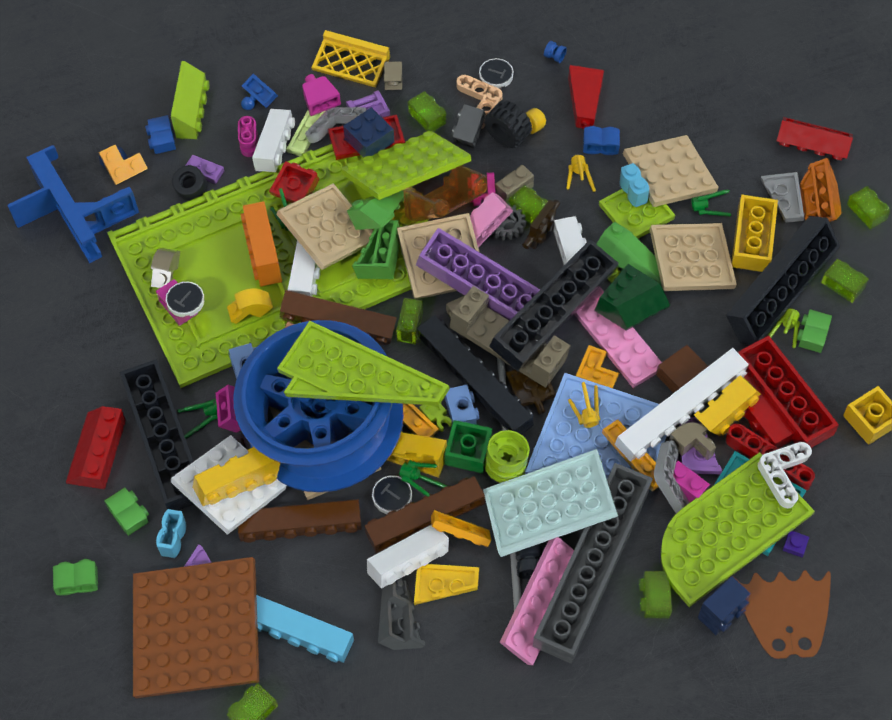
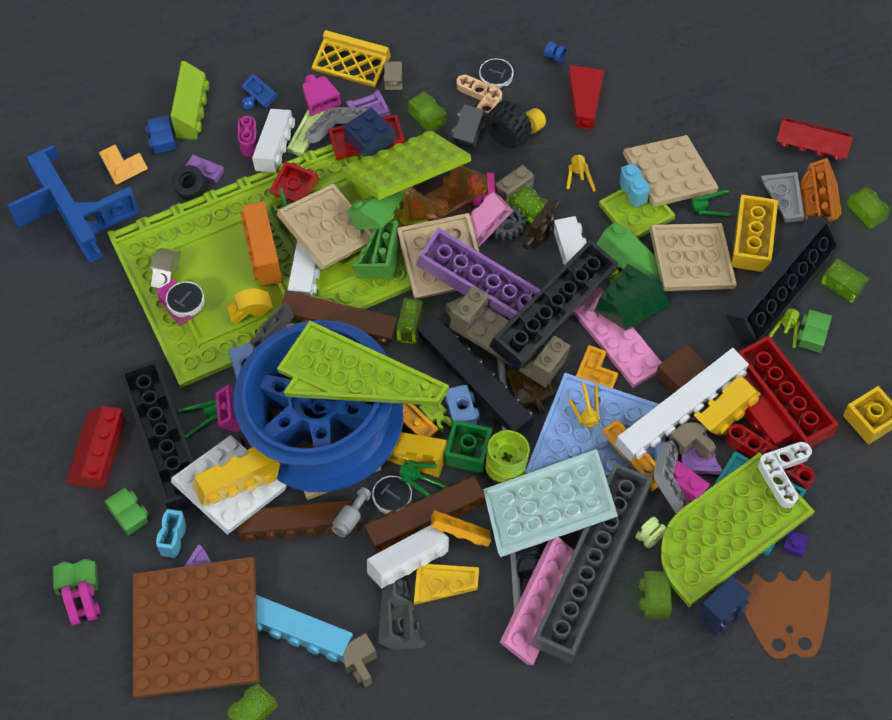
blue brick [583,126,620,155] -> none
none -> dark pink brick [61,580,101,626]
none -> dark grey hinge [250,303,294,347]
none -> light grey piece [332,487,371,537]
none -> dark tan brick [343,633,377,687]
none -> yellowish green wheel [636,517,667,549]

